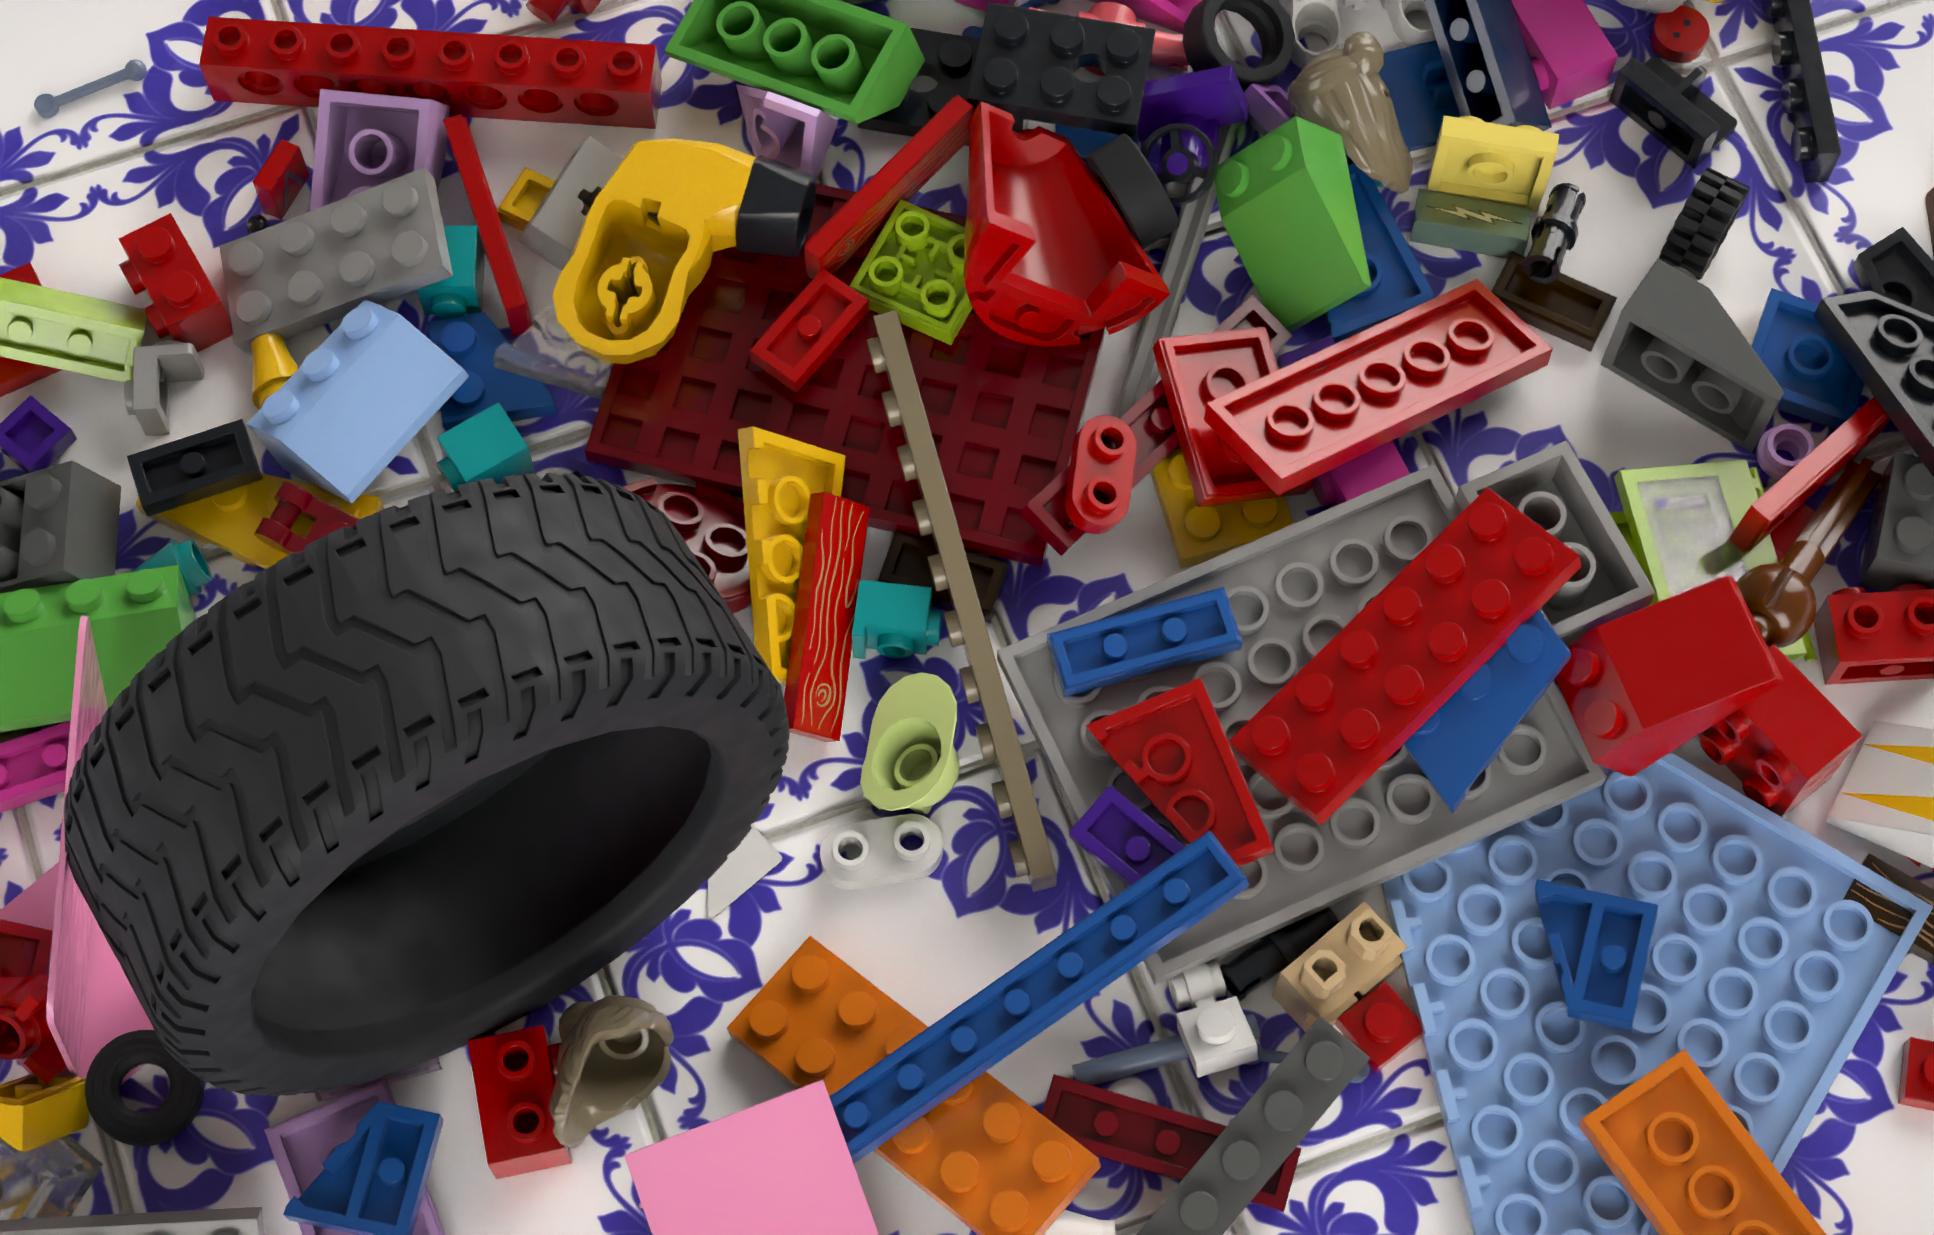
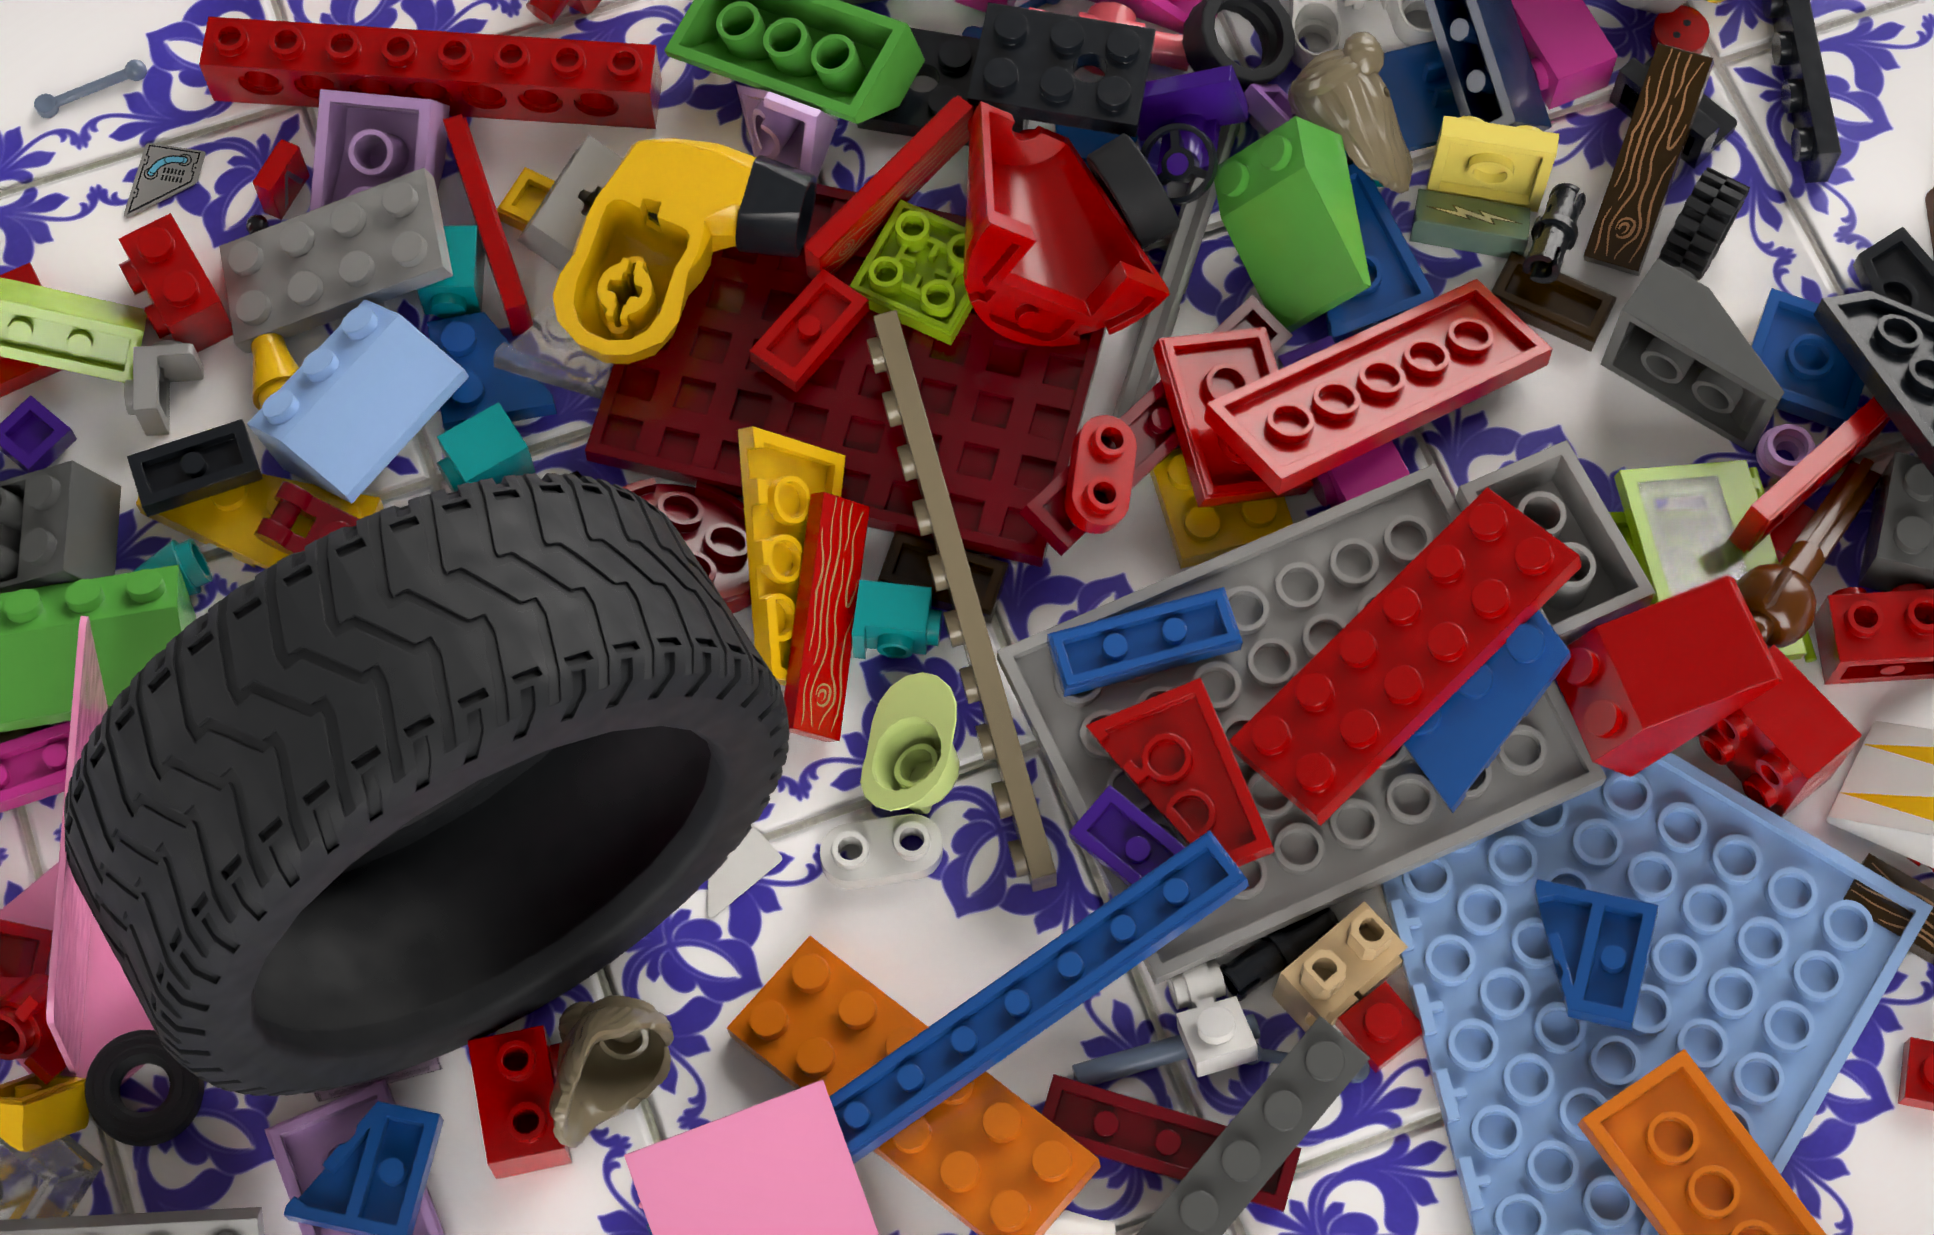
none -> light grey sticker [124,143,206,218]
none -> dark brown tile [1583,43,1714,276]

